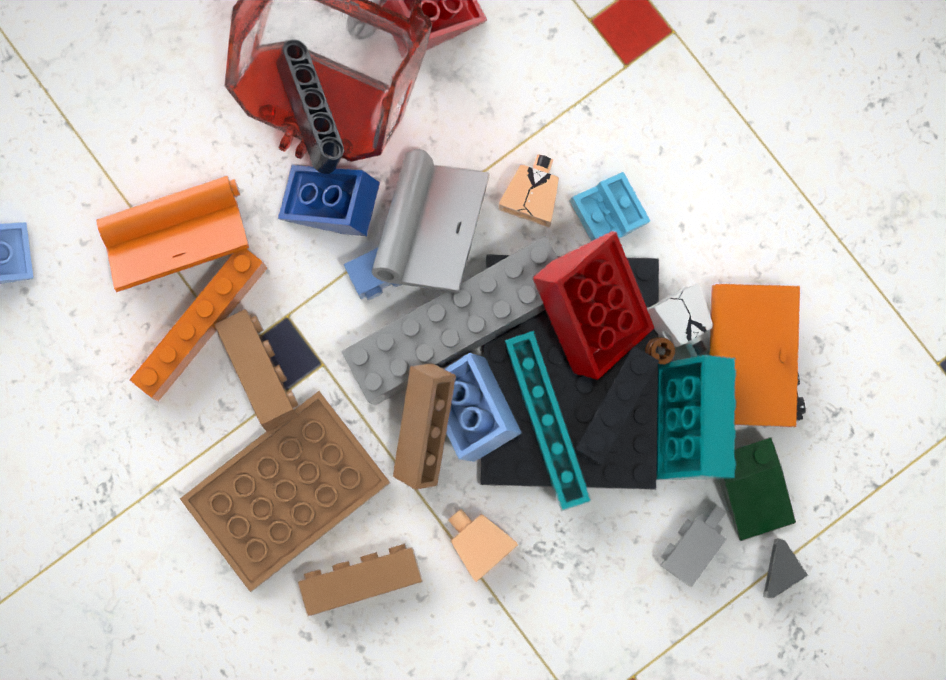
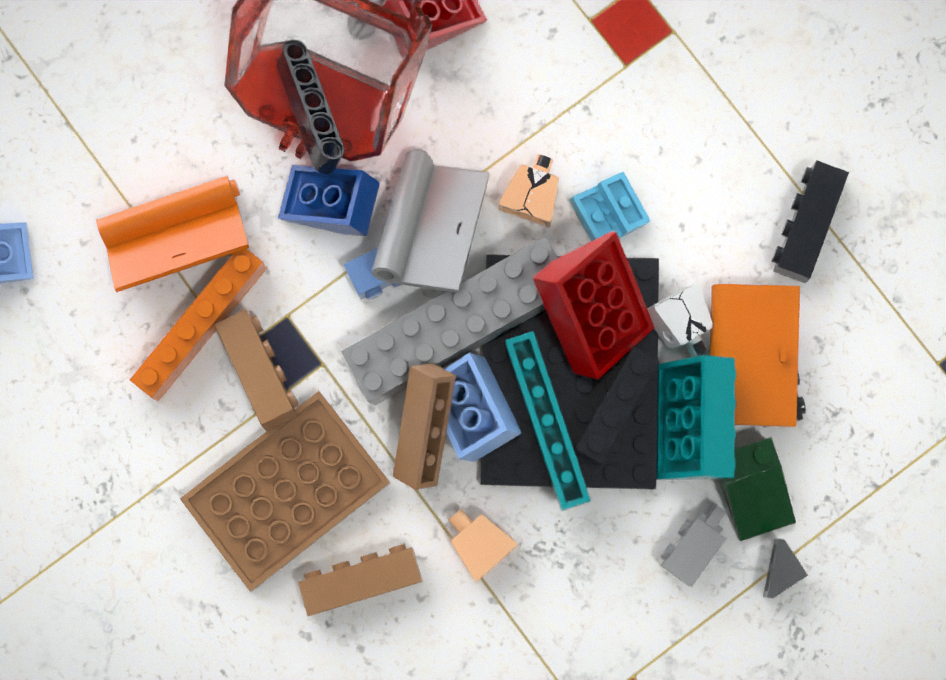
dark orange bush [645,337,675,364] -> none
none -> black brick [771,160,849,283]

